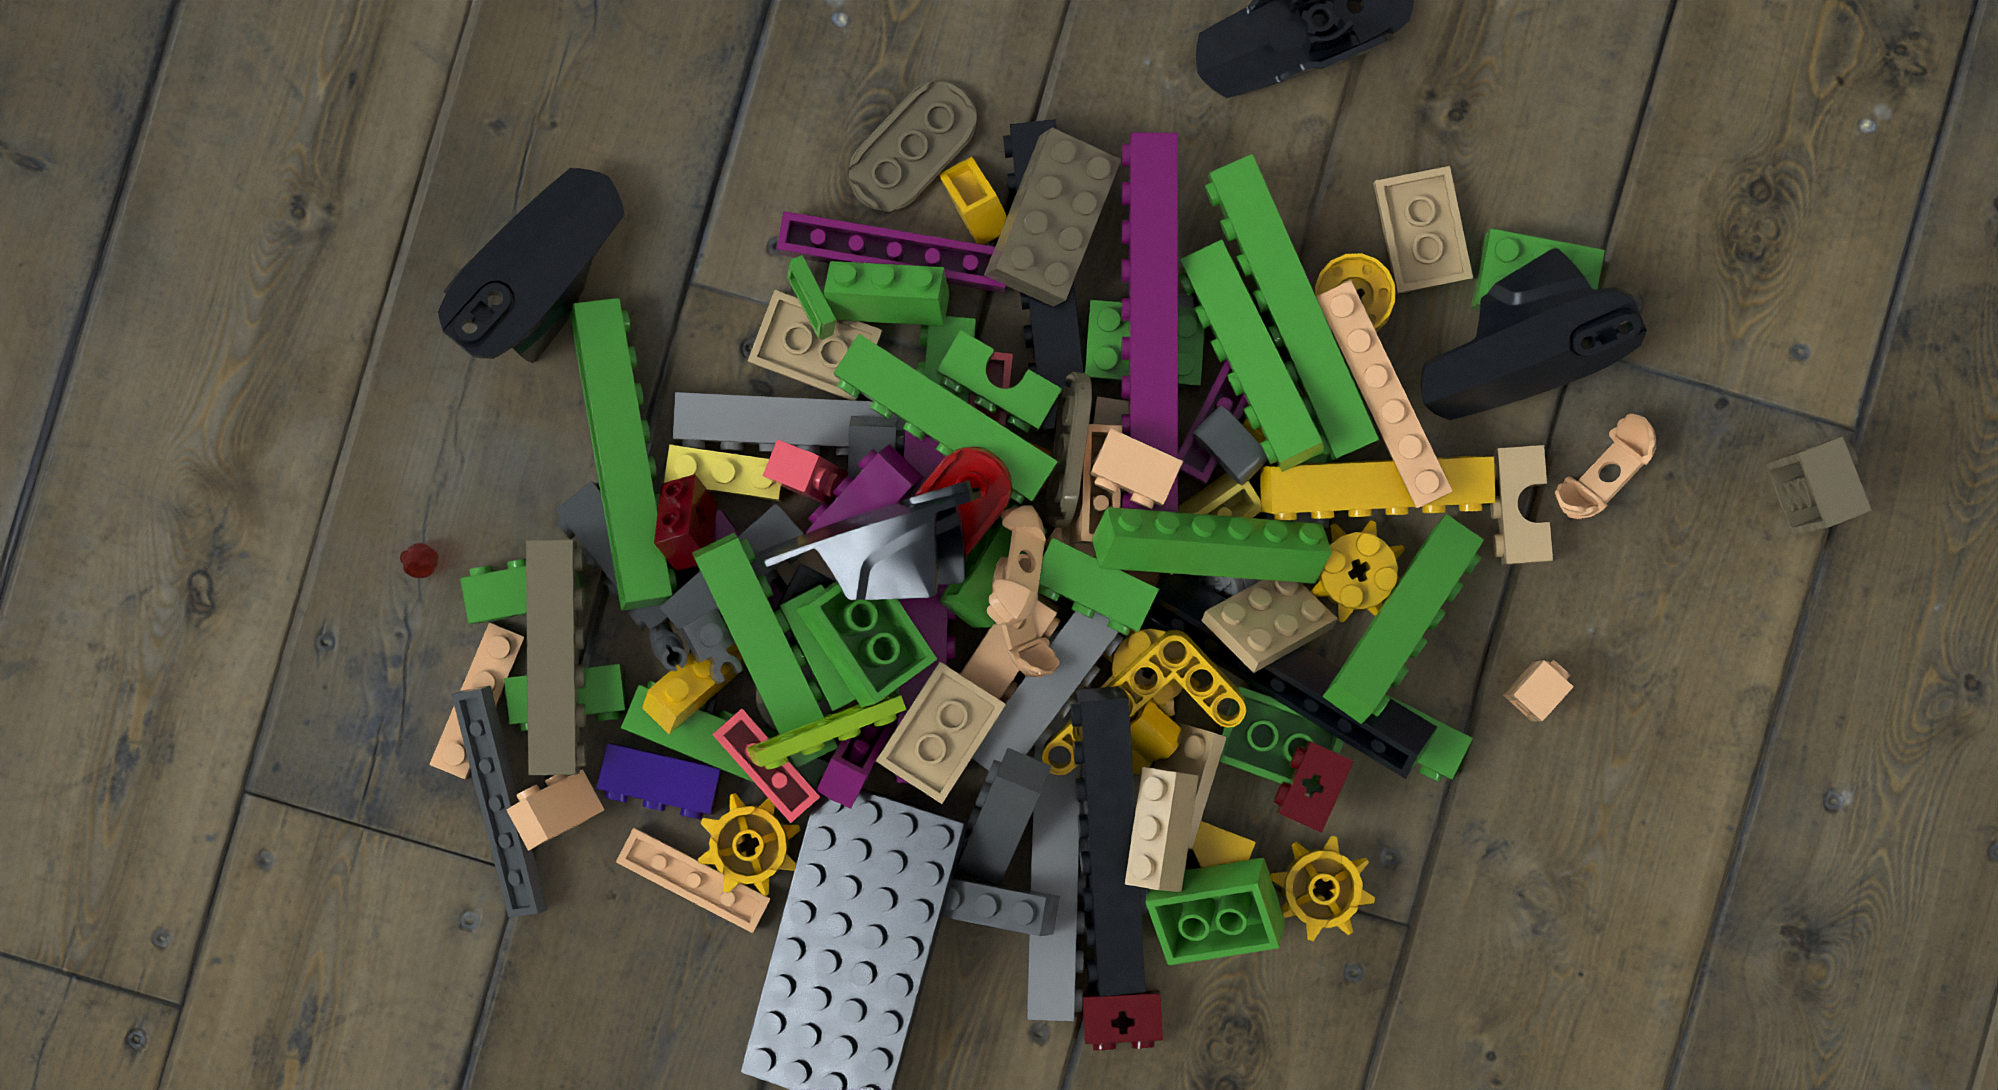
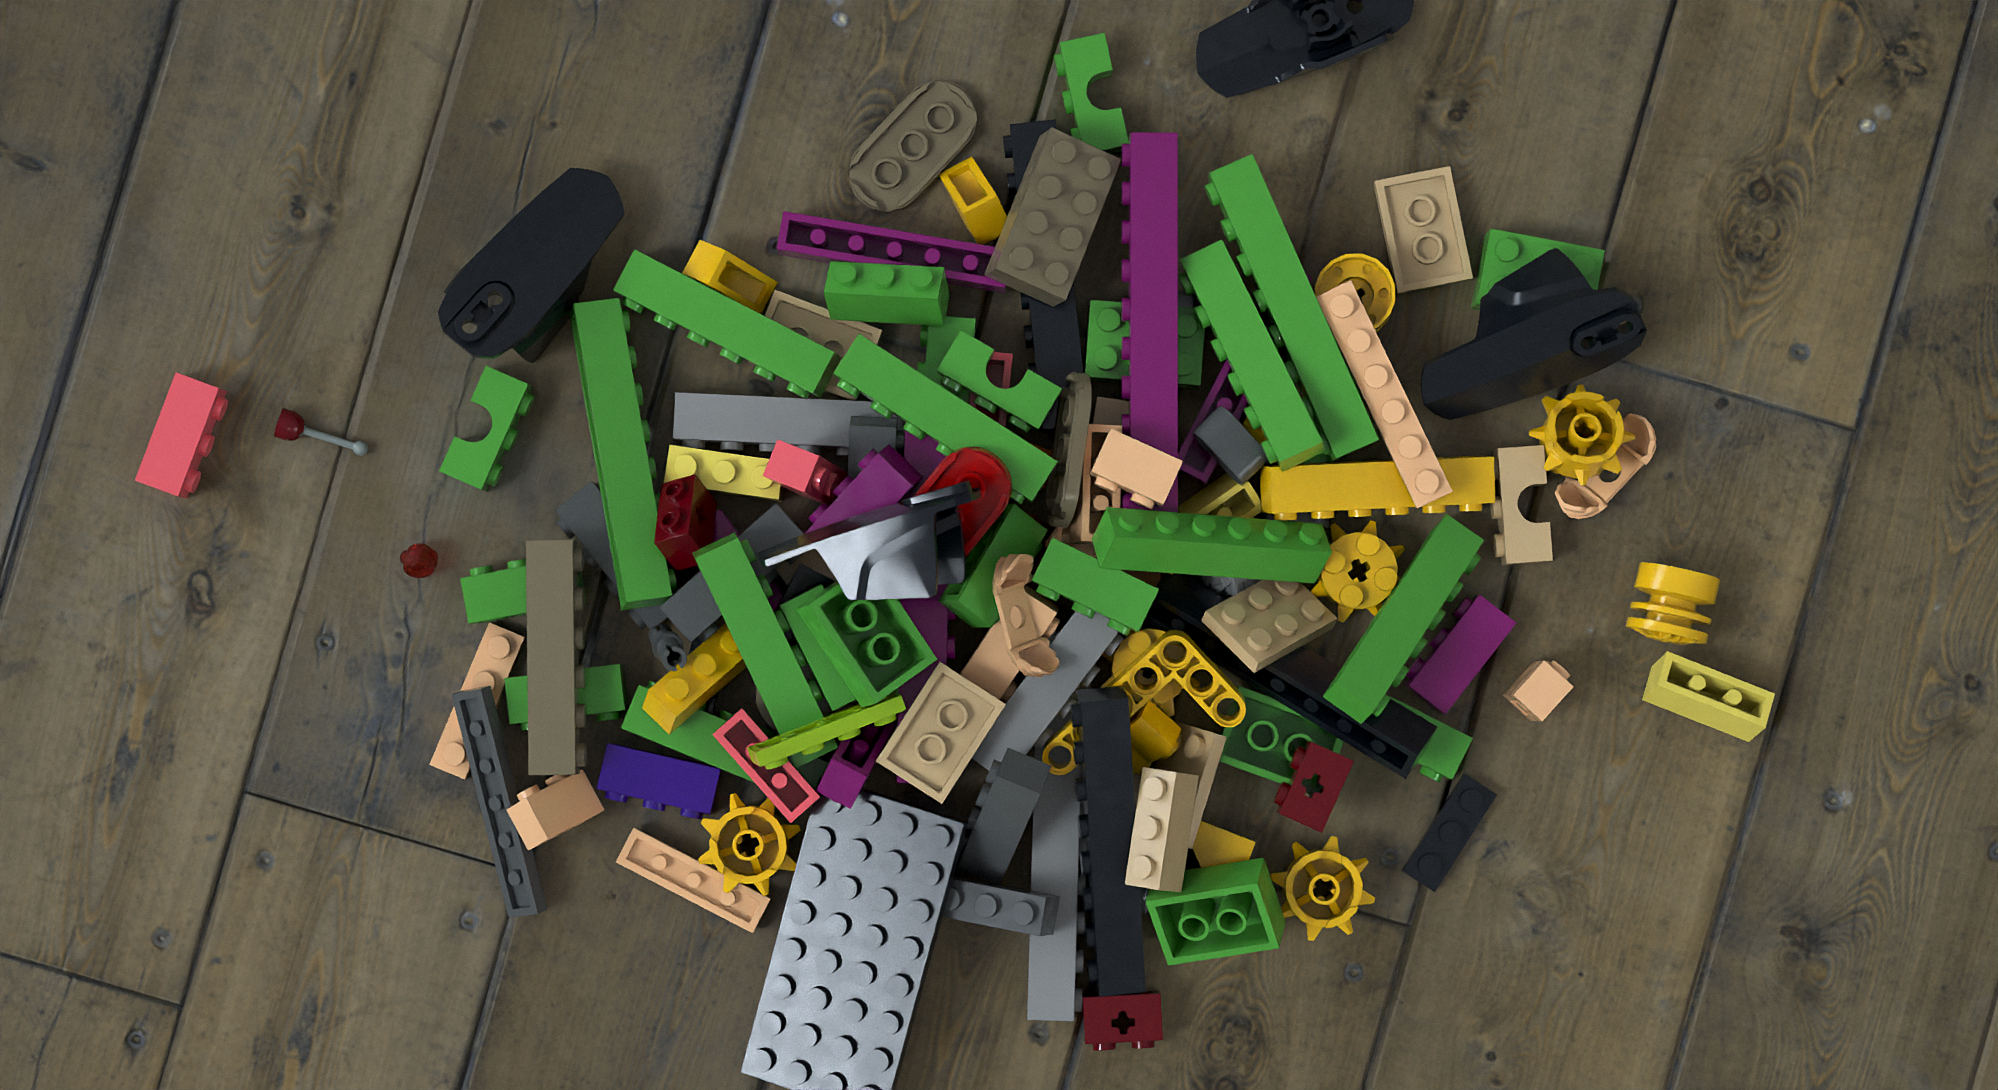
flat silver plate [679,609,742,684] -> none
bright green tile [787,255,836,340] -> none
light nougat piece [987,505,1046,626] -> none
dark tan brick [1765,436,1873,535] -> none
none -> coral brick [135,372,228,499]
none -> hinge [274,408,368,456]
none -> bright green arch [439,366,535,492]
none -> bright green brick [613,249,842,400]
none -> yellow slope [682,240,778,314]
none -> bright green arch [1053,33,1129,154]
none -> black plate [1401,774,1497,892]
none -> magenta brick [1405,594,1516,714]
none -> yellow brick [1528,384,1635,486]
none -> yellow wheel [1626,562,1720,645]
none -> light yellow brick [1642,651,1775,742]

